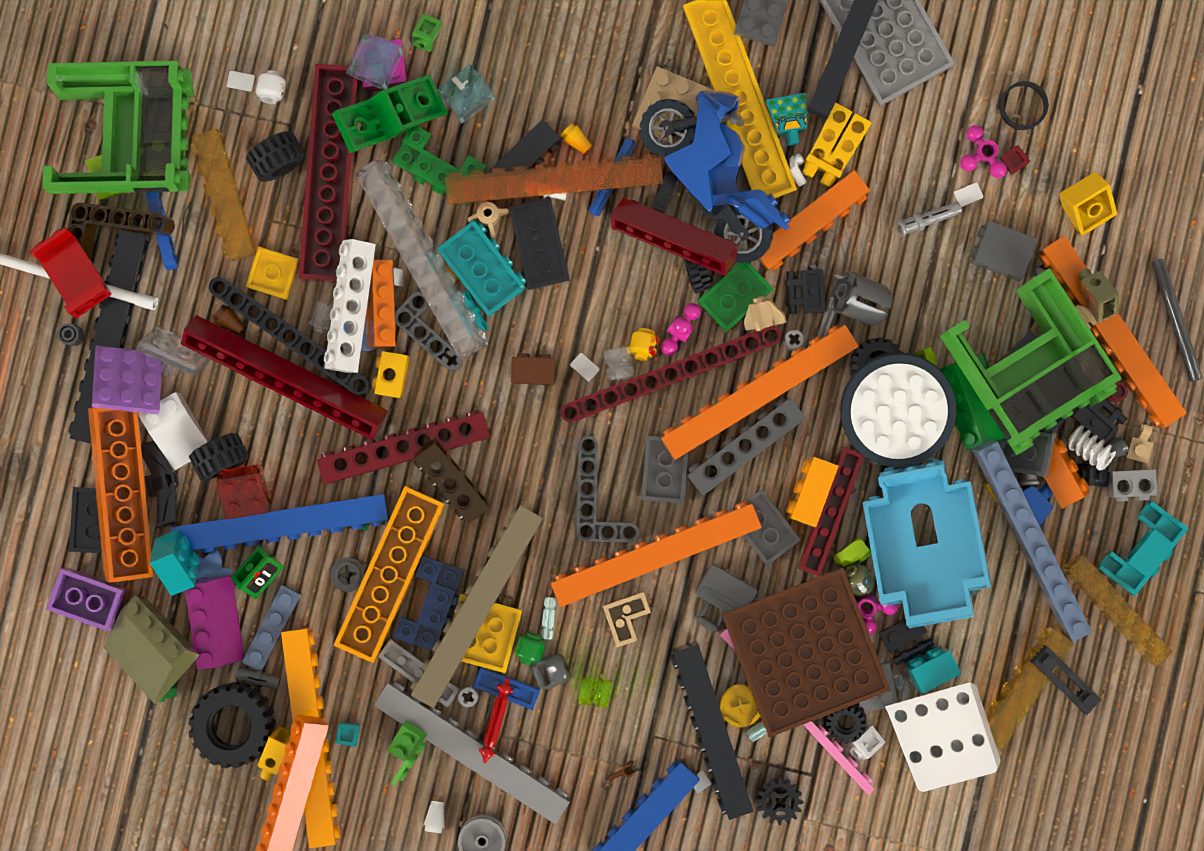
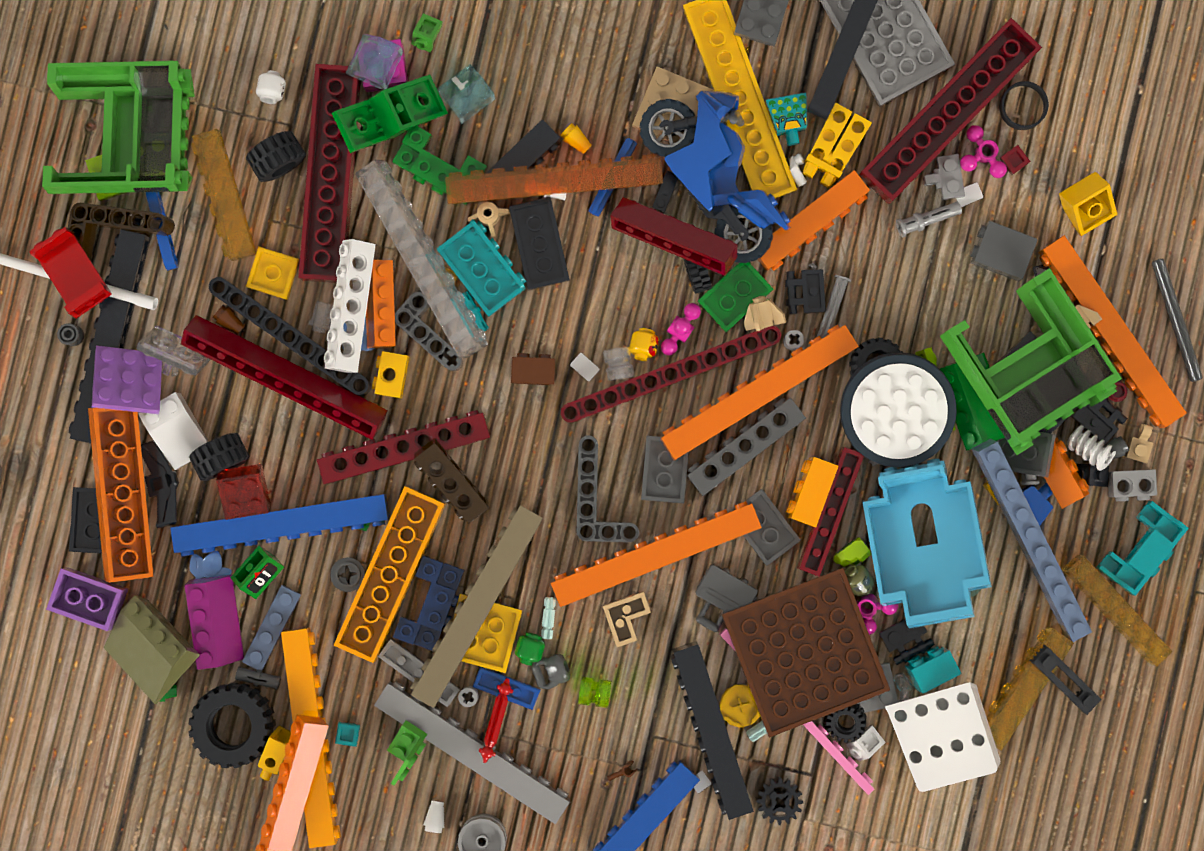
teal brick [150,530,200,596] -> none
white sticker [227,71,255,92] -> none
white sticker [393,268,403,287] -> none
dark grey cylinder [830,271,892,326] -> none
olive torso [1078,269,1119,324] -> none
none -> dark red brick [859,18,1042,205]
none -> light grey hinge [923,154,965,200]

